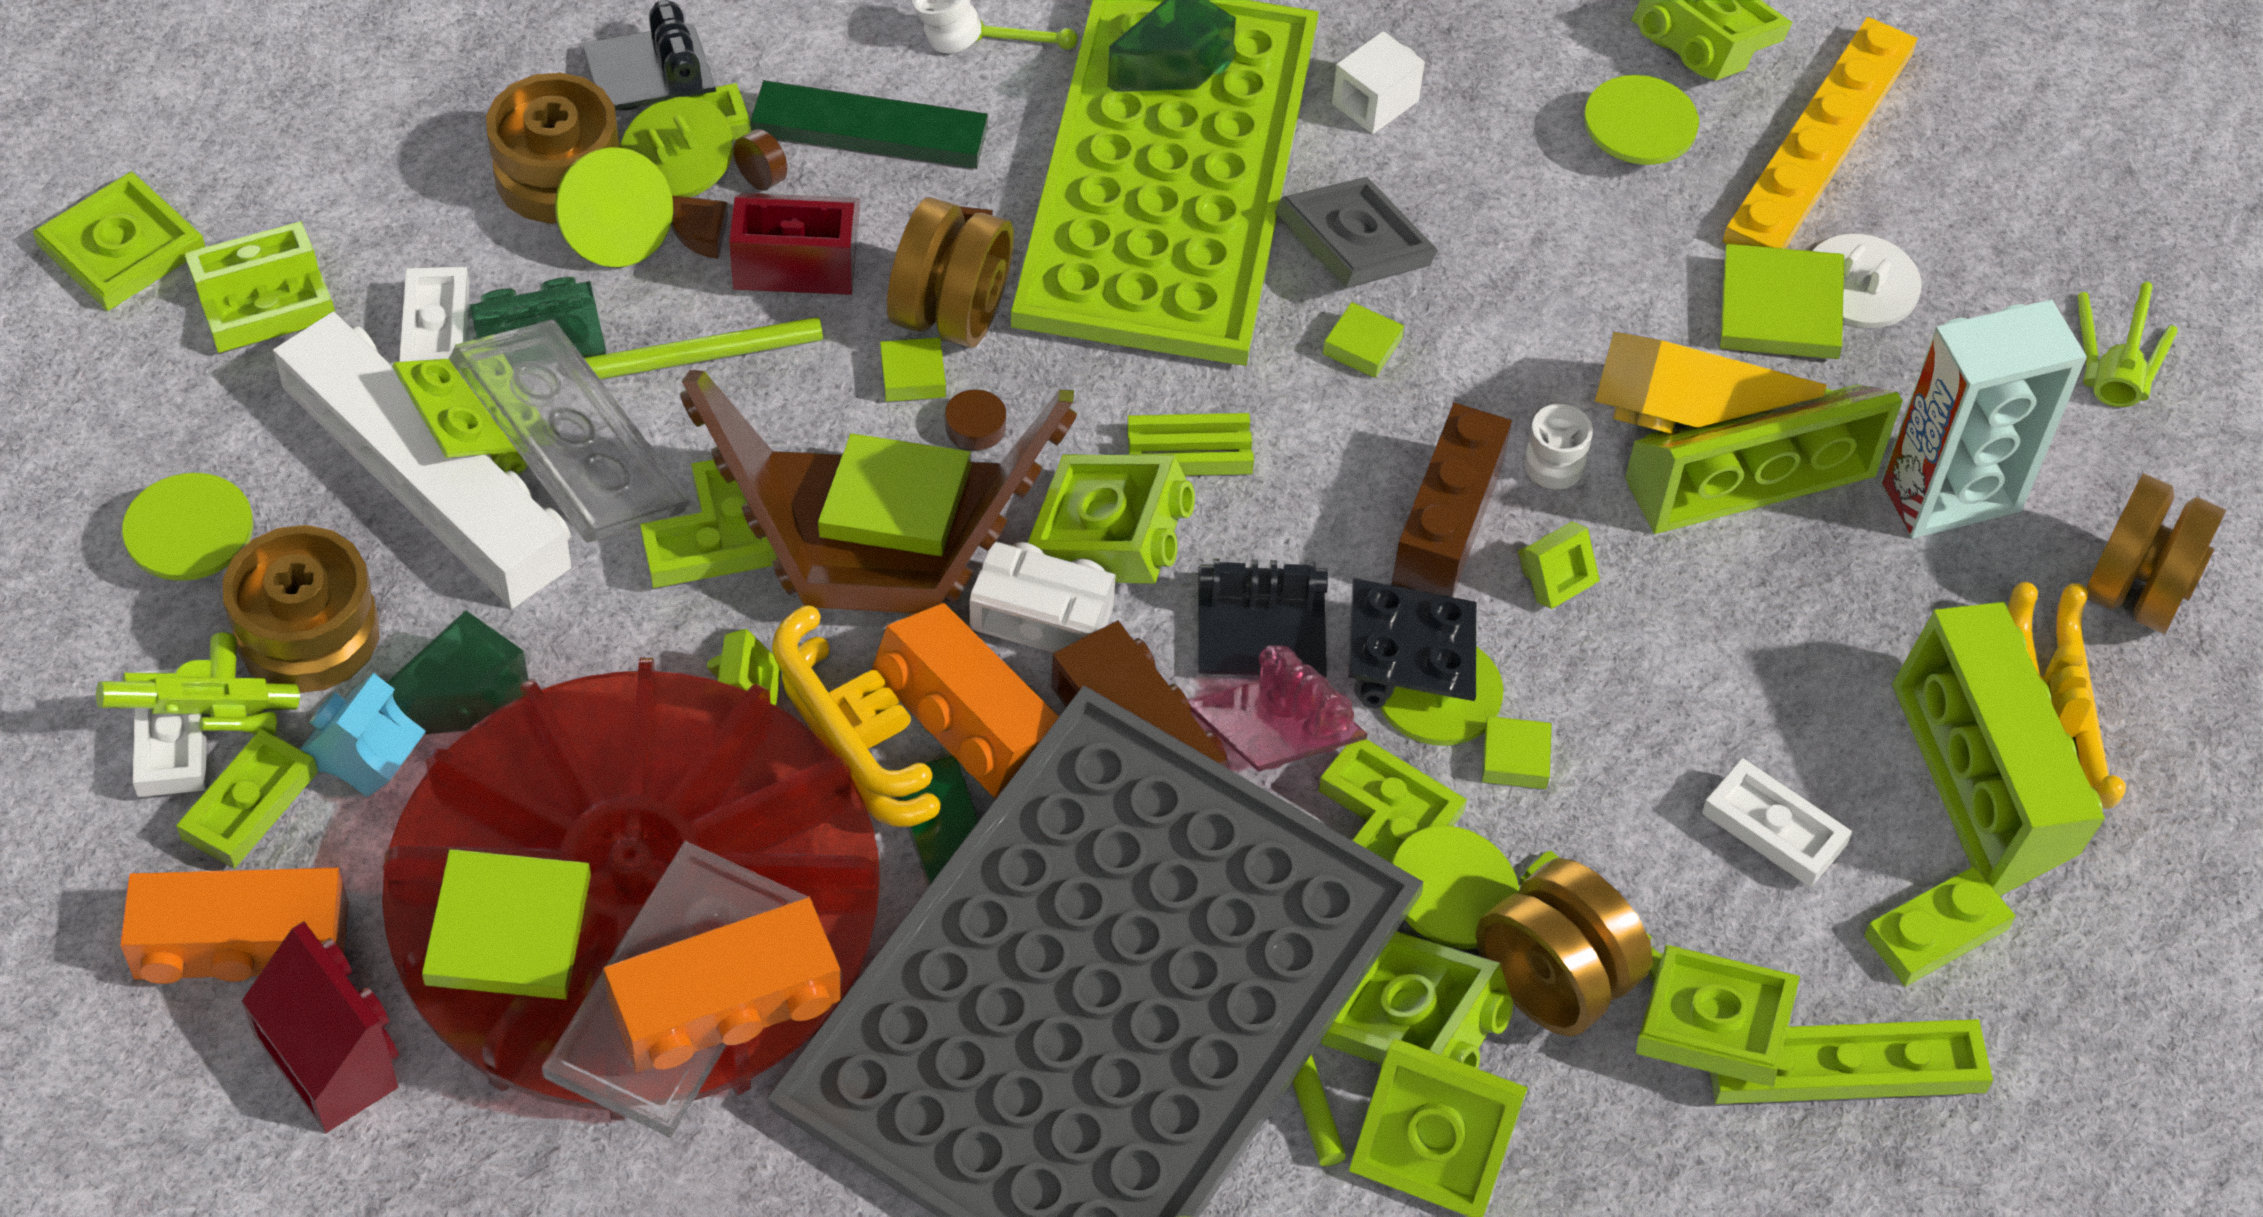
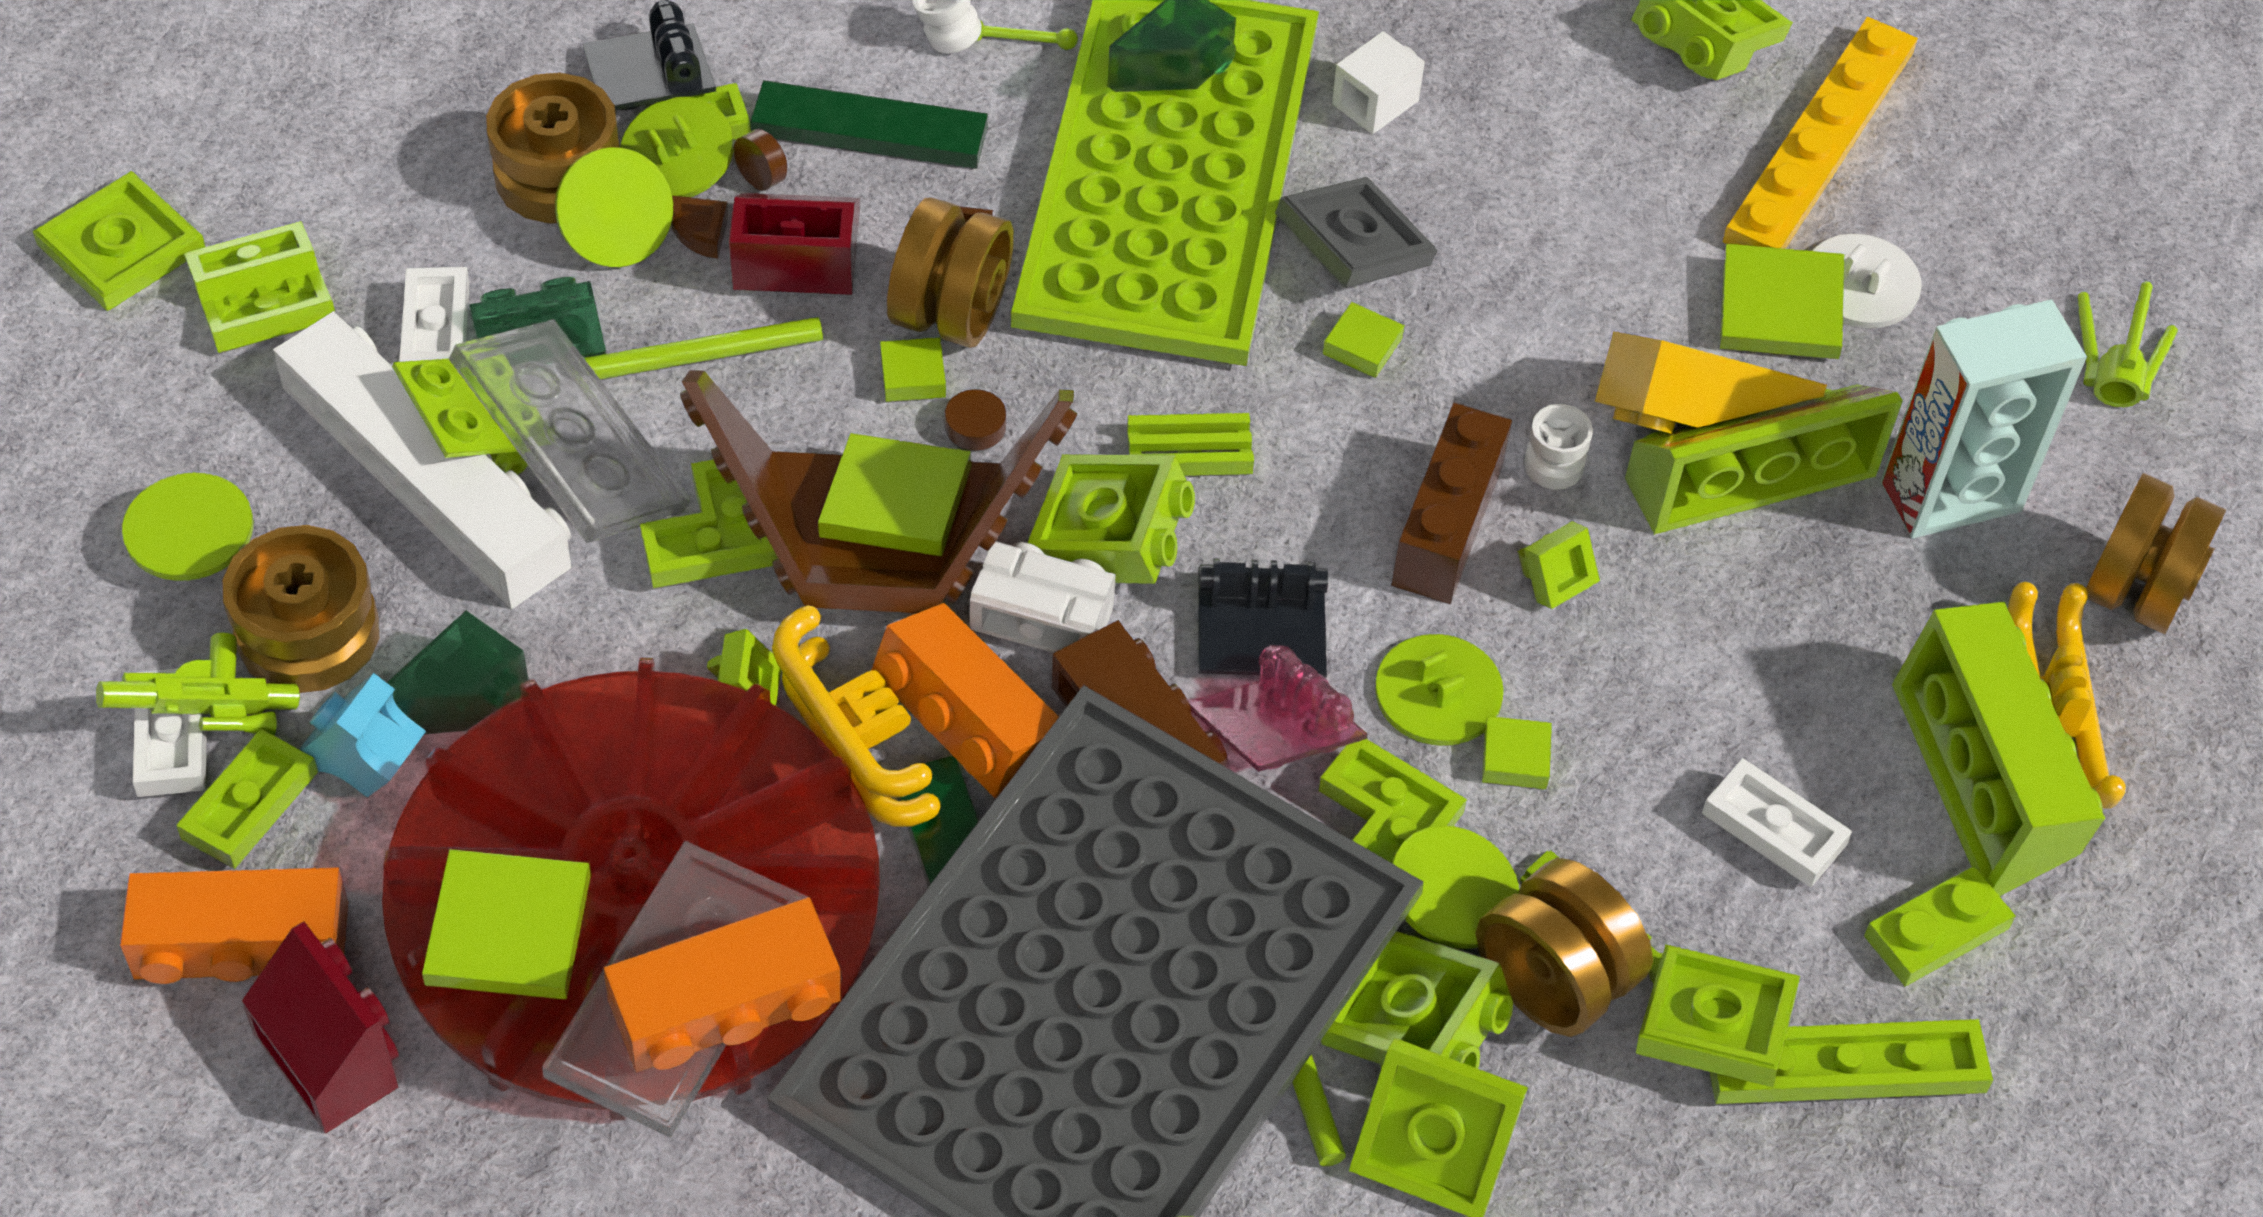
black hinge [1348,578,1477,708] -> none
lime piece [1584,75,1699,165] -> none

